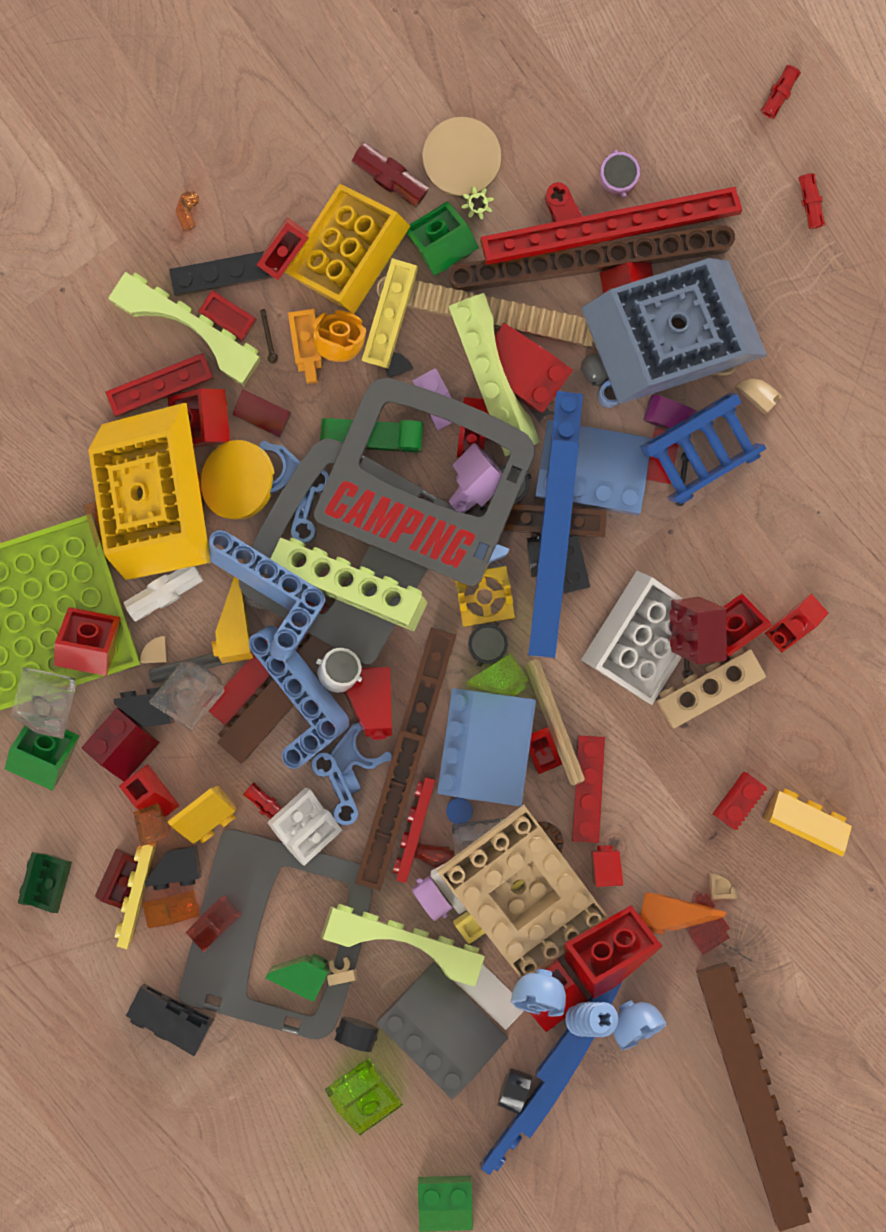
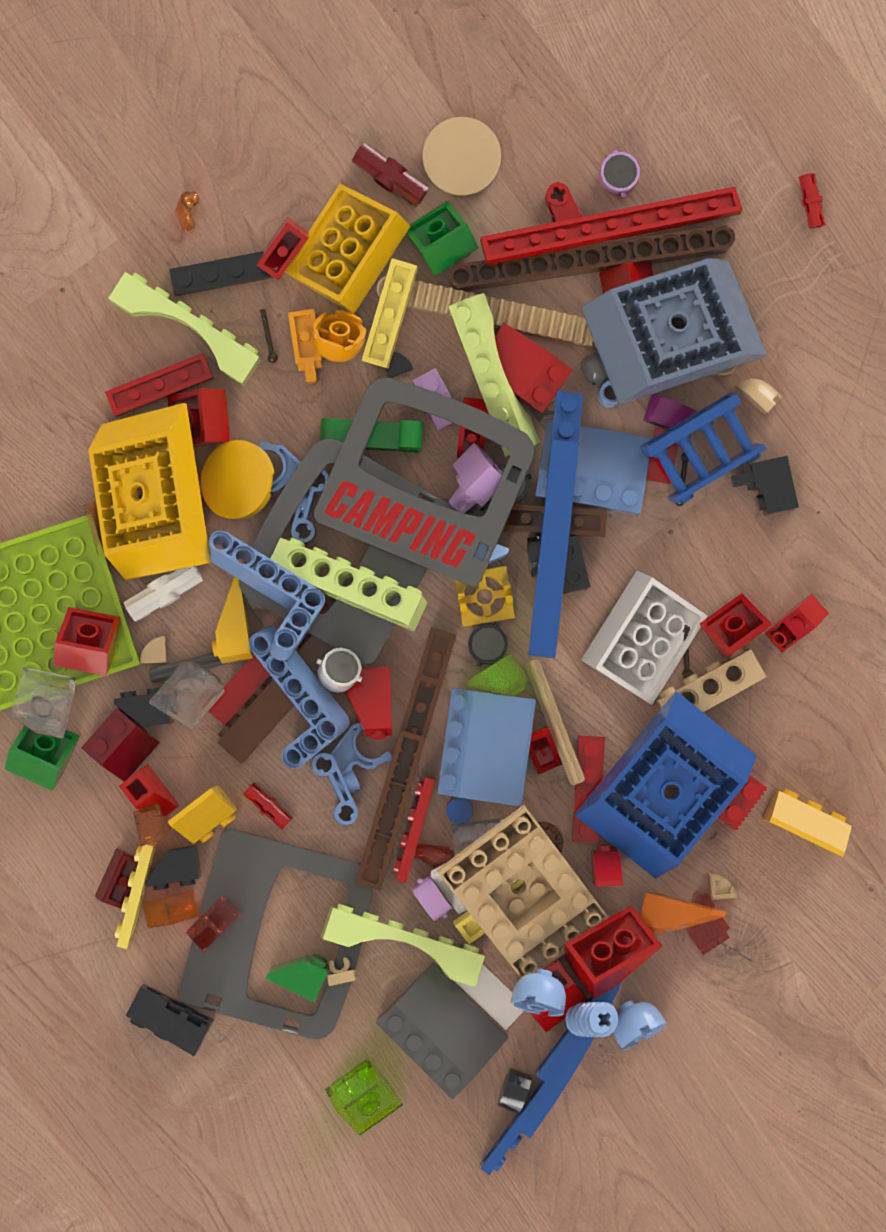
dark green bracket [18,852,72,913] -> none
red tile [198,290,257,342] -> none
dark red slope [232,389,291,437] -> none
white slope [267,787,342,866] -> none
black piece [334,1017,379,1052] -> none
green slope [418,1175,473,1232] -> none
yellowish green gear [461,187,494,219] -> none
dark red brick [669,596,726,665] -> none
reddish brown brick [696,962,812,1232] -> none
red pin [760,65,801,119] -> none
none -> blue slope [574,691,757,879]
none -> black hinge [731,456,799,516]

